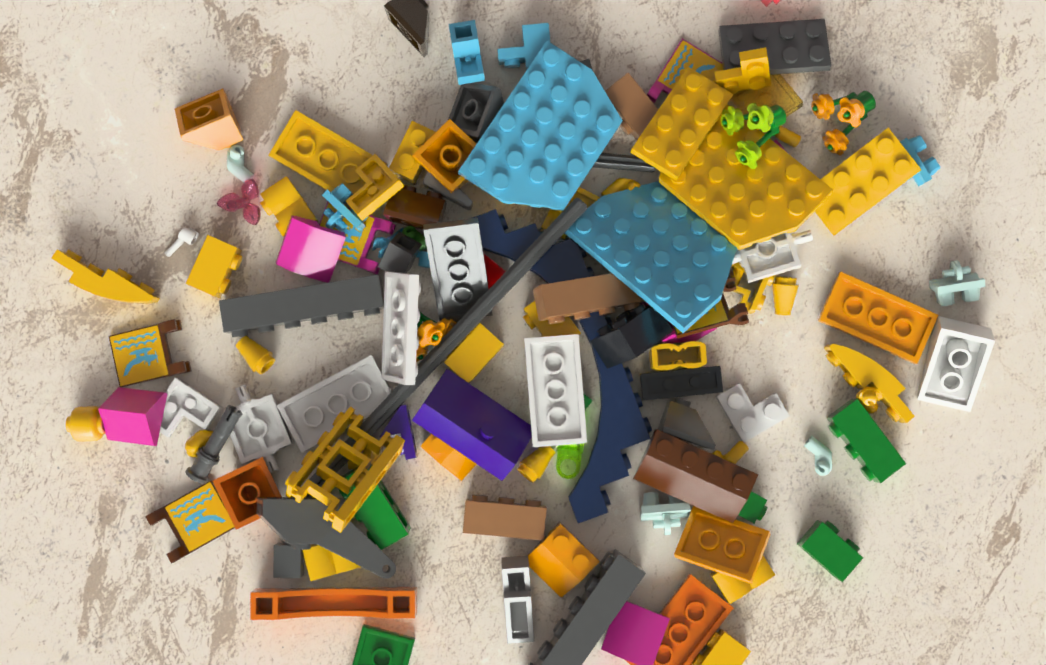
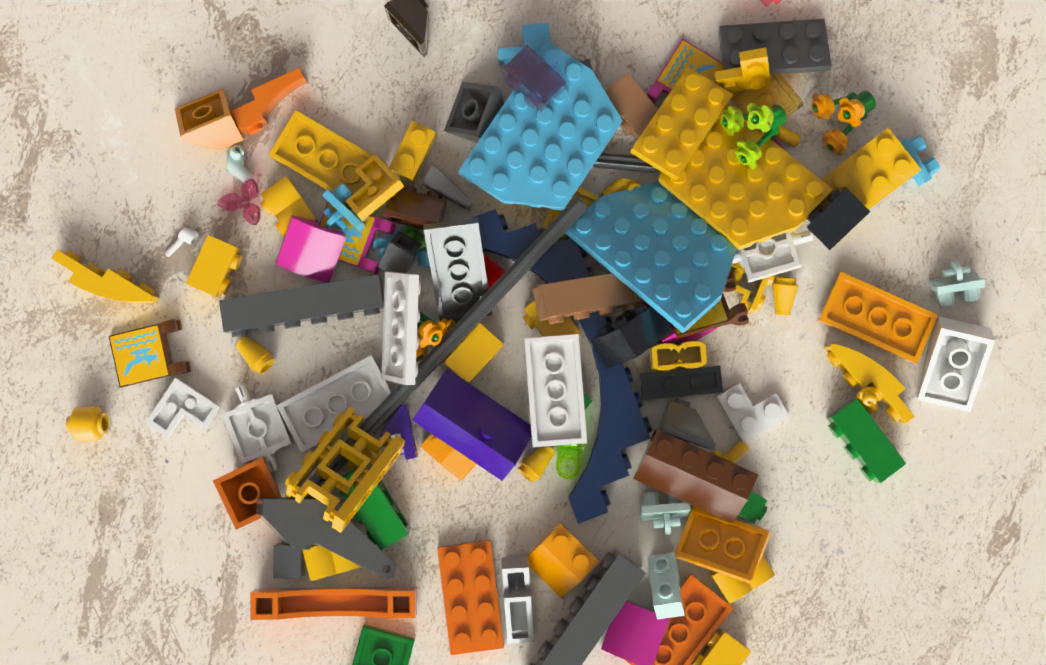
dark pink slope [98,387,167,446] -> none
flag [145,480,235,564] -> none
dark grey pin [185,405,243,484] -> none
yellow arm [185,430,213,457] -> none
light orange slope [412,119,476,193] -> none
medium azure brick [449,20,485,85] -> none
medium nougat brick [463,495,547,541] -> none
green brick [797,520,863,582] -> none
light aqua arm [804,436,833,476] -> none
none -> orange slope [231,68,307,135]
none -> orange plate [437,540,504,655]
none -> clear purple brick [503,45,566,112]
none -> light aqua brick [647,552,685,619]
none -> black brick [807,187,870,250]

